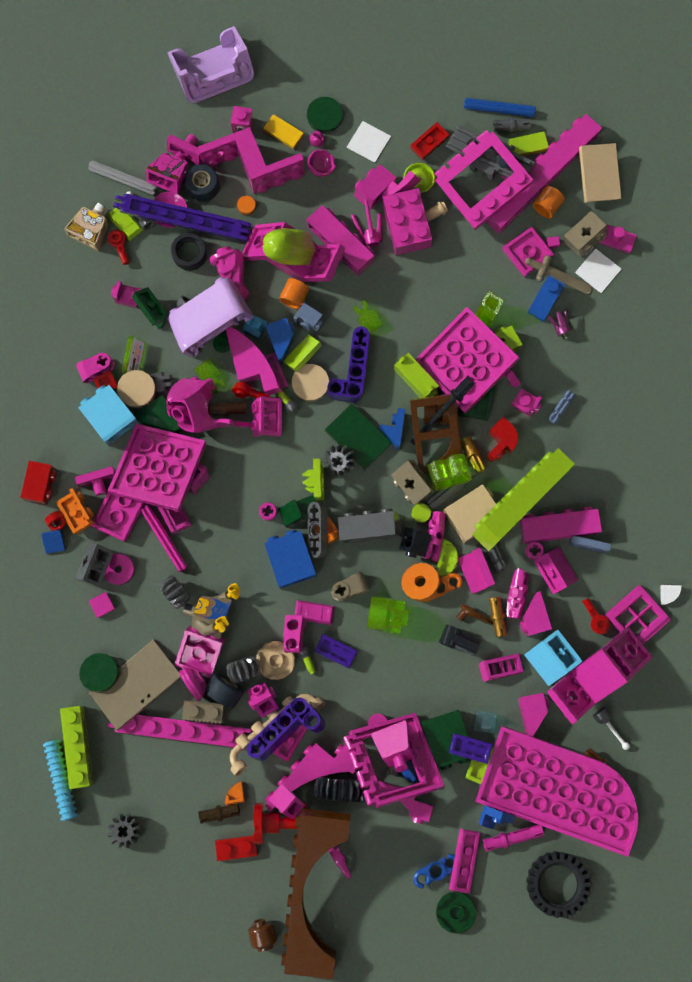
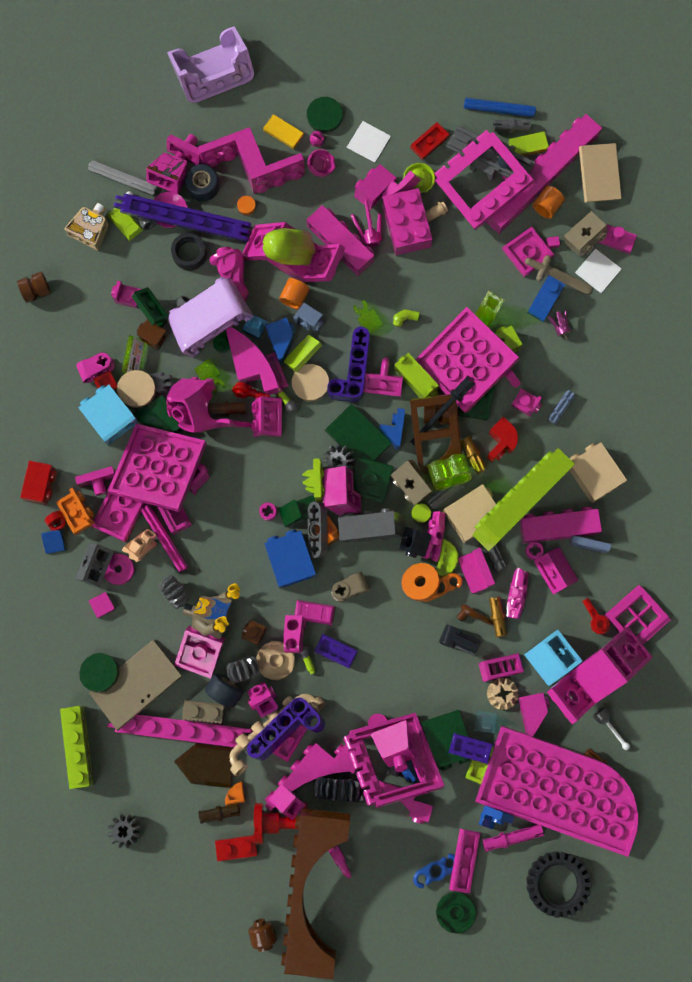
medium azure piece [43,739,78,821] -> none
red plate [107,230,130,265] -> none
dark pink piece [178,668,207,702] -> none
dark pink brick [231,106,253,133] -> none
clear neon green gear [366,596,409,634] -> none
dark pink slope [520,591,552,637] -> none
white tile [660,585,681,605] -> none
none -> reddish brown wheel [17,271,51,303]
none -> light nougat hips [122,529,158,562]
none -> reddish brown brick [137,319,168,351]
none -> dark brown tile [174,743,233,788]
none -> reddish brown brick [241,620,267,646]
none -> dark pink brick [322,466,361,516]
none -> dark green tile [353,456,394,503]
none -> dark pink plate [363,357,403,397]
none -> lime arm [393,309,420,327]
none -> tan gear [487,678,518,710]
none -> tan brick [569,442,627,504]

